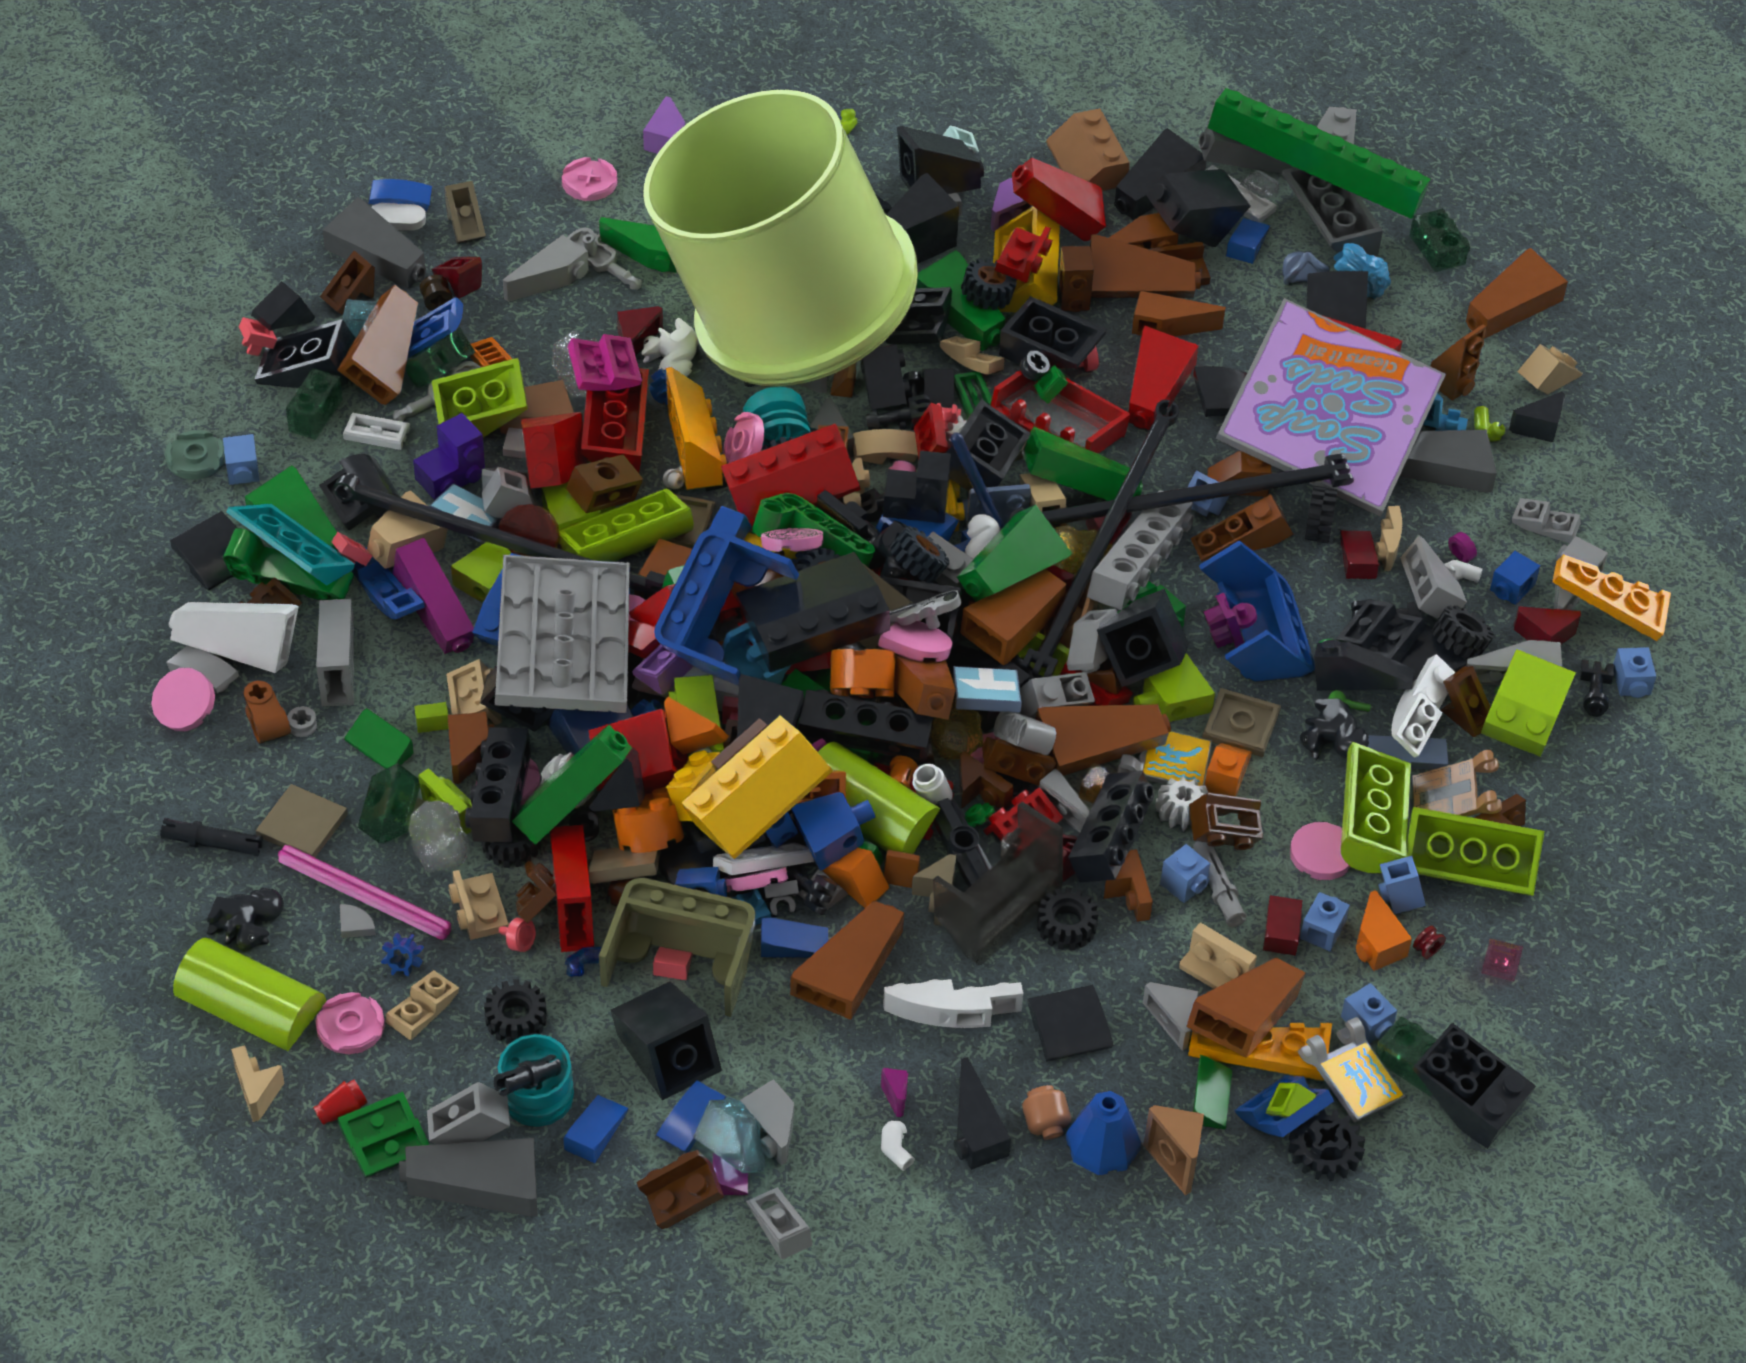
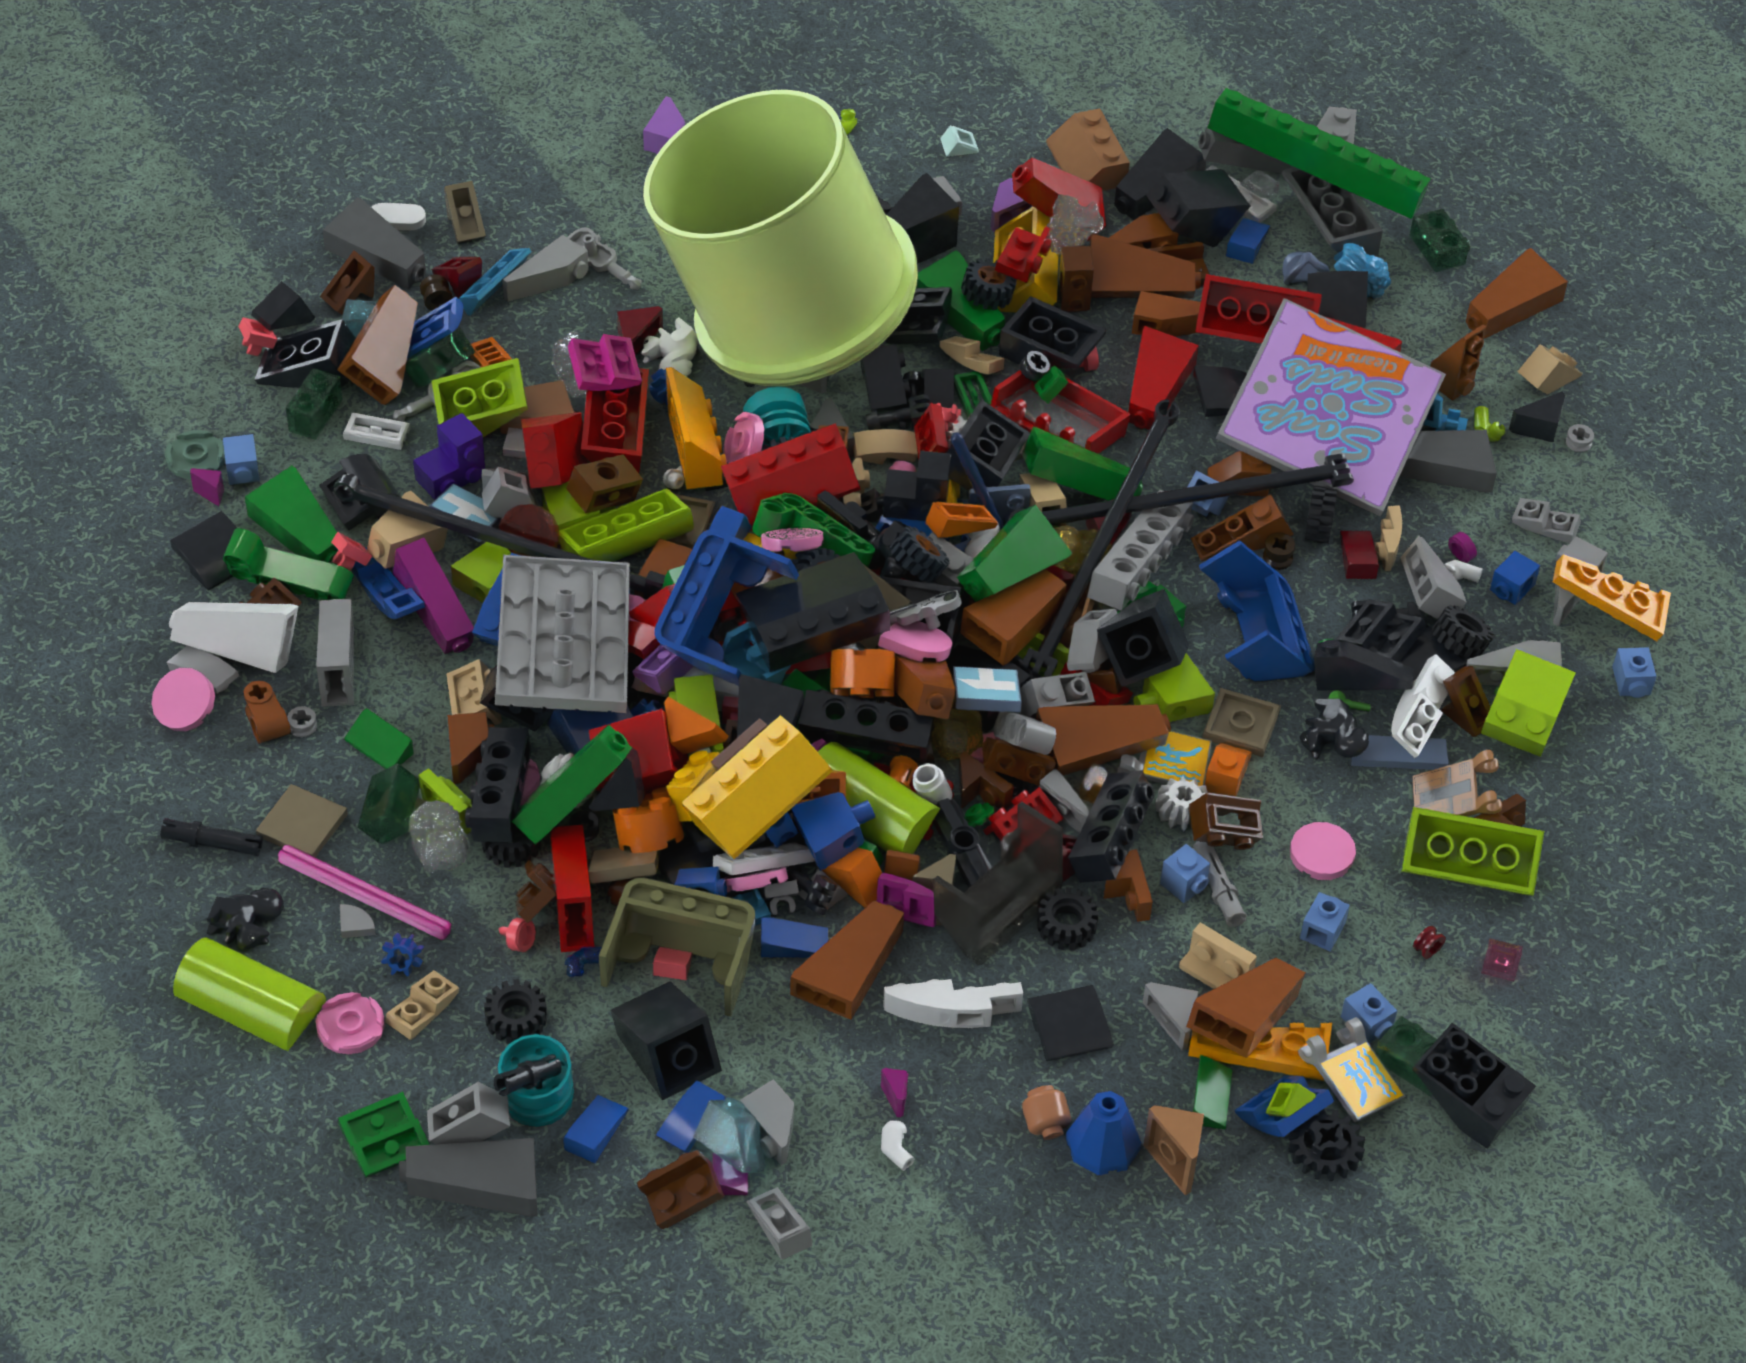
teal slope [226,504,355,585] -> none
tan slope [231,1045,284,1122] -> none
red cone [313,1079,368,1125] -> none
blue slope [368,179,432,212] -> none
lime slope [414,702,449,733] -> none
tan bracket [448,870,509,940] -> none
bright pink tile [562,157,617,201] -> none
green slope [599,217,677,273] -> none
dark orange slope [830,362,857,398] -> none
black slope [897,126,984,194] -> none
black slope [954,1057,1011,1170] -> none
magenta hips [1203,592,1257,648] -> none
dark red slope [1263,895,1303,956] -> none
lime brick [1341,742,1411,873] -> none
orange slope [1356,890,1412,971] -> none
medium blue brick [1378,856,1426,914] -> none
dark red slope [1514,606,1581,645] -> none
black hinge [1580,659,1614,717] -> none
none -> magenta slope [190,468,224,506]
none -> dark azure slope [459,248,531,316]
none -> magenta slope [877,872,938,927]
none -> orange slope [926,502,998,538]
none -> clear hair [1046,194,1104,254]
none -> red slope [1195,274,1322,344]
none -> dark brown wheel [1263,532,1295,570]
none -> light grey bush [1566,424,1594,452]

